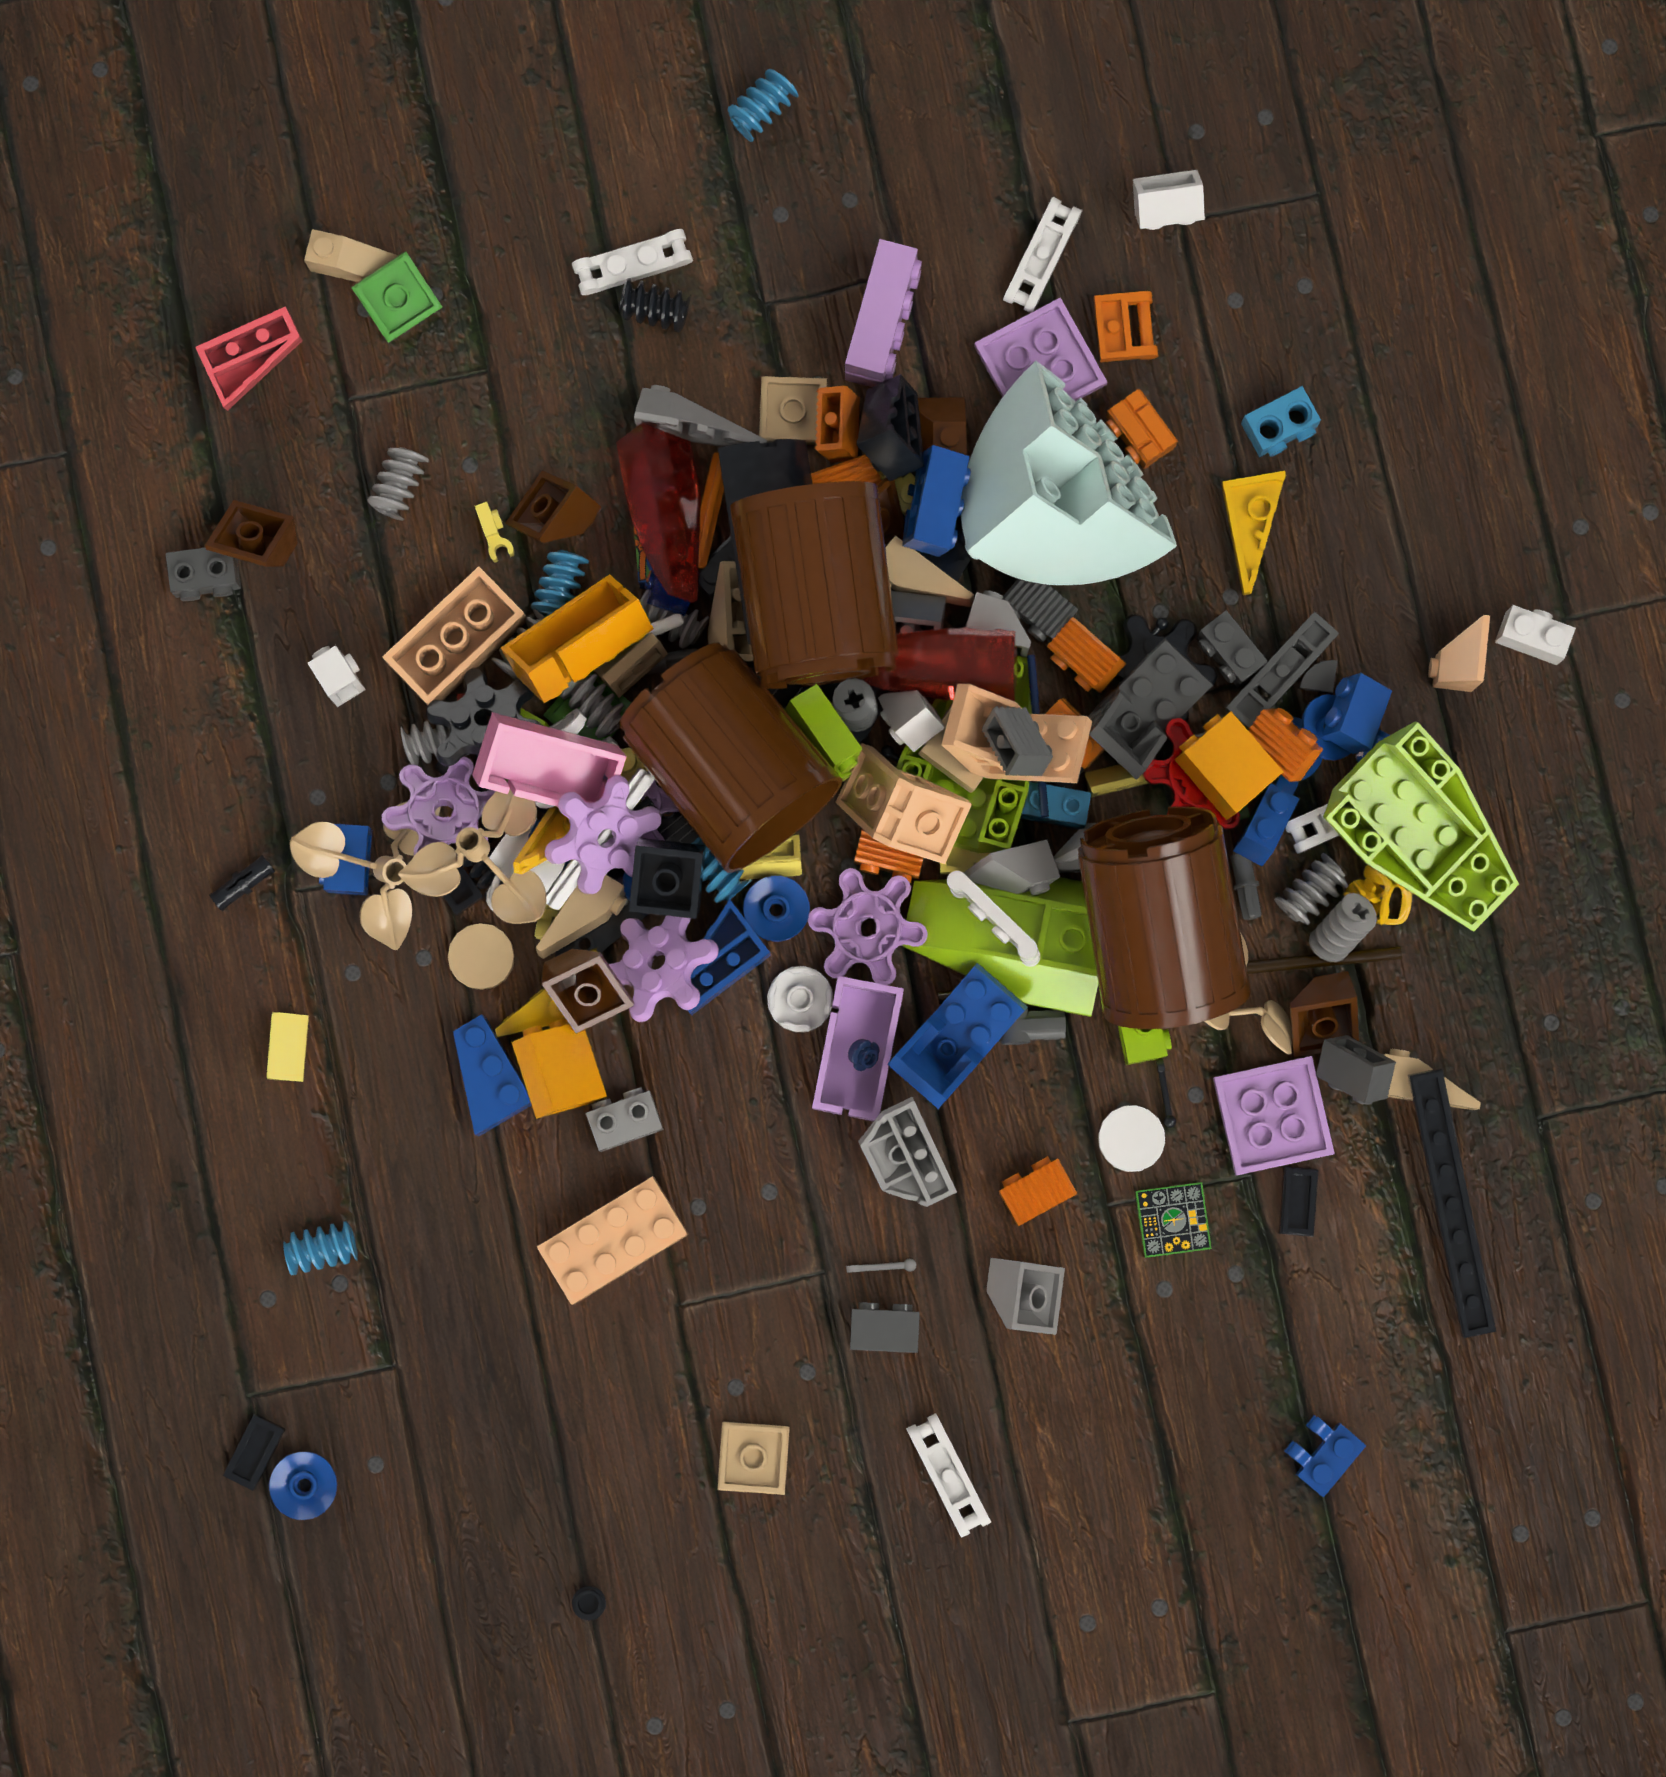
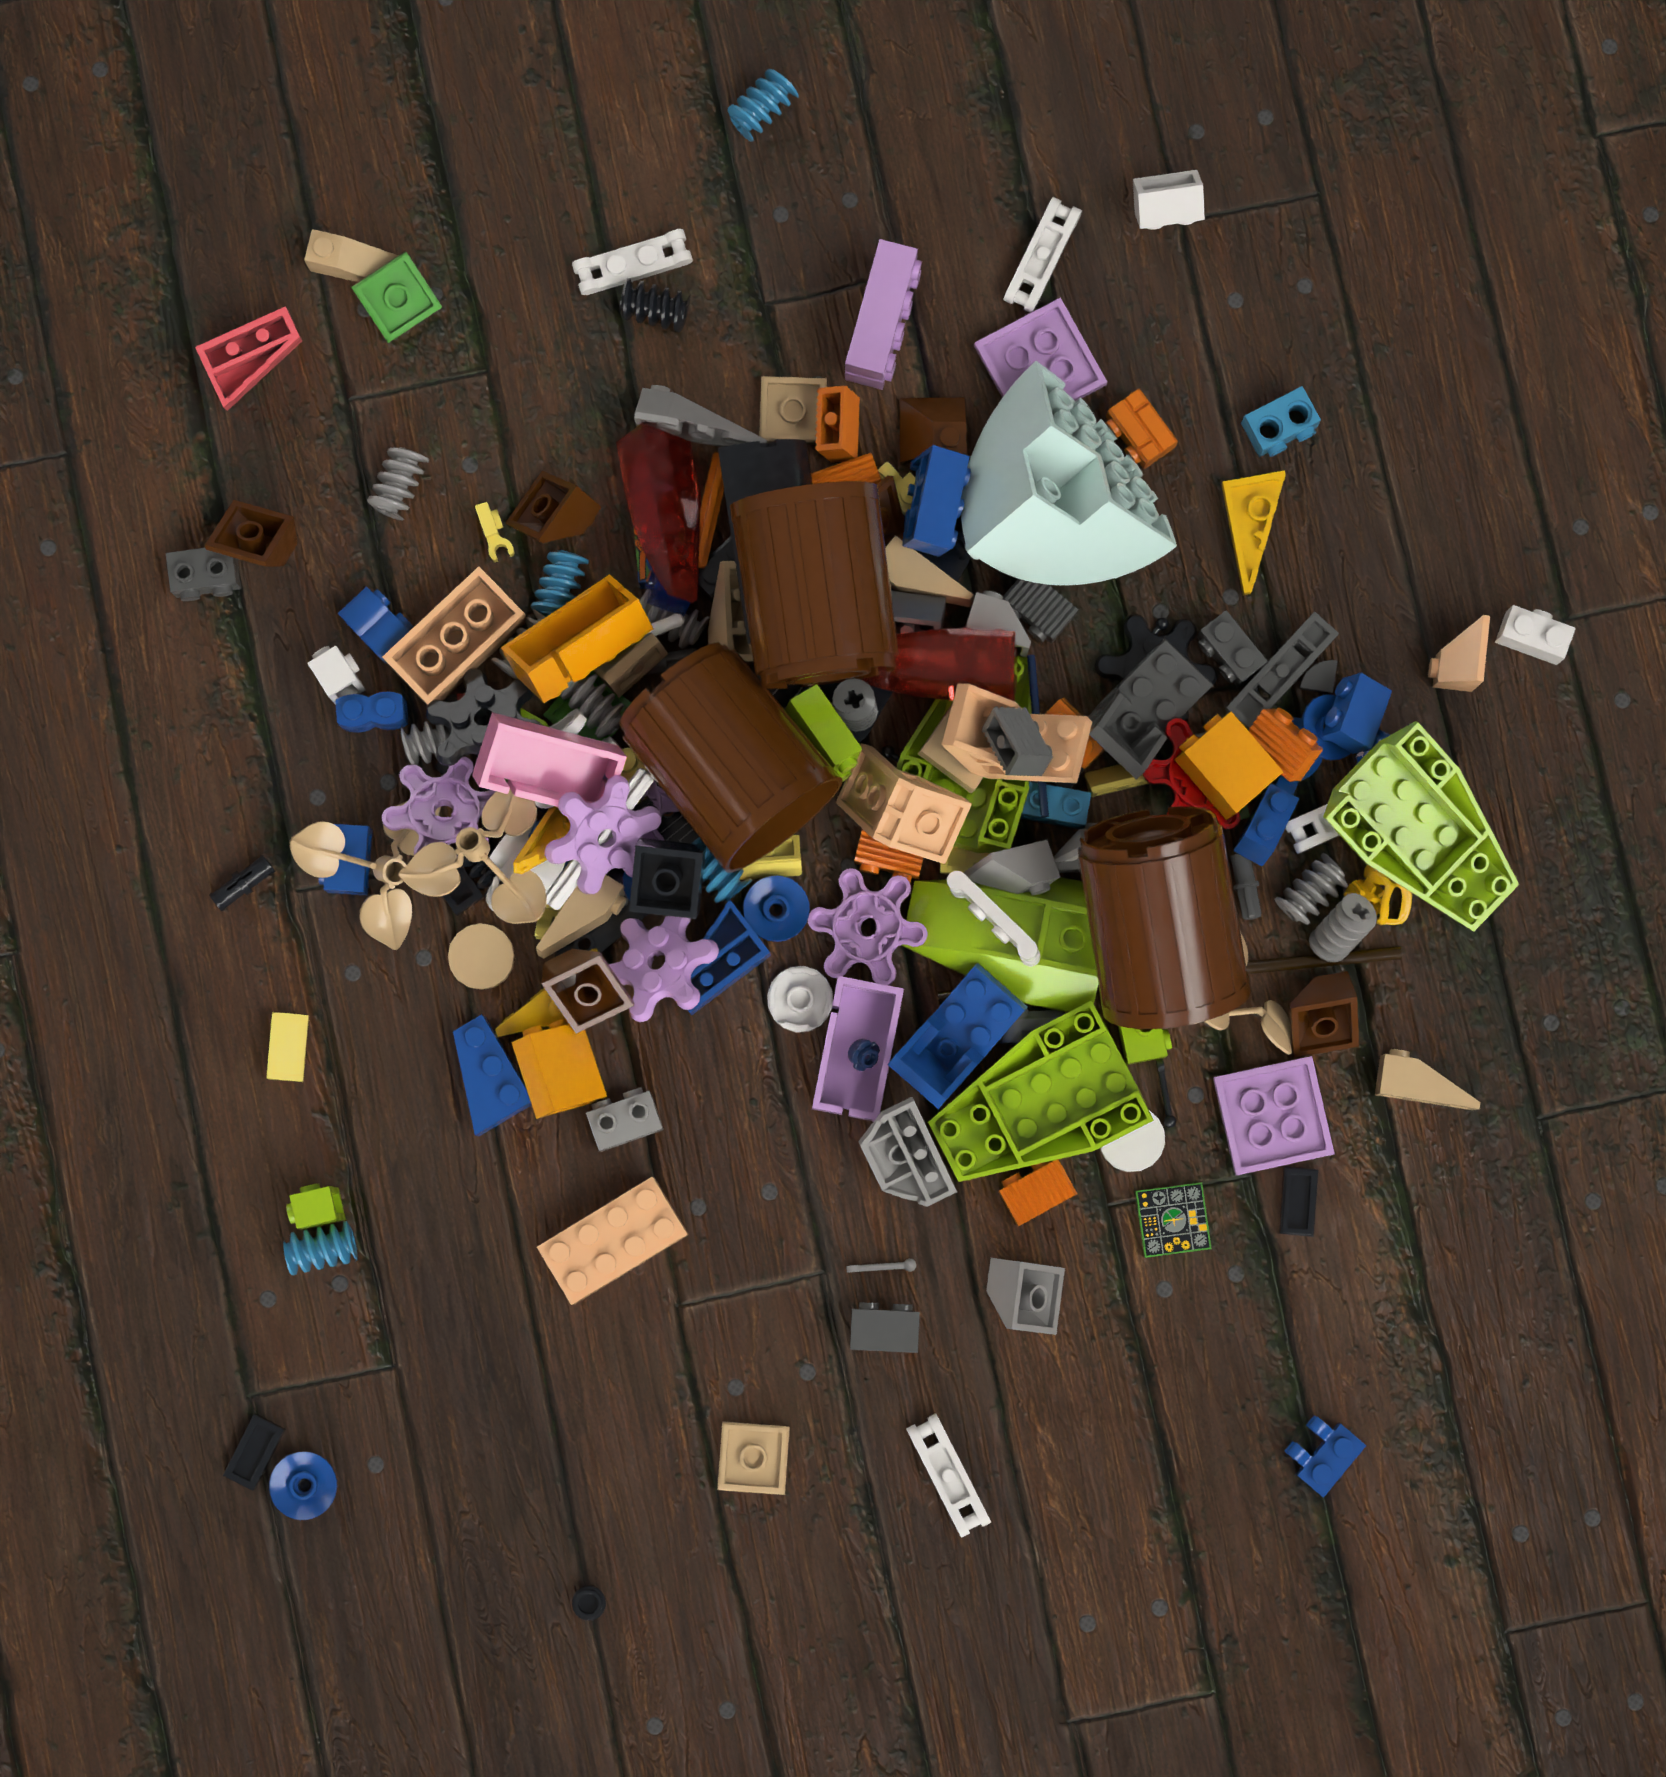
black wedge [856,374,925,482] -> none
white slope [878,690,945,752] -> none
orange brick [1047,617,1126,693] -> none
orange plate [1093,291,1158,362] -> none
dark grey brick [1316,1035,1396,1105] -> none
black tile [1408,1068,1496,1338] -> none
none -> lime brick [286,1183,346,1229]
none -> blue brick [336,692,408,733]
none -> blue brick [338,586,413,664]
none -> lime wedge [928,1000,1154,1182]

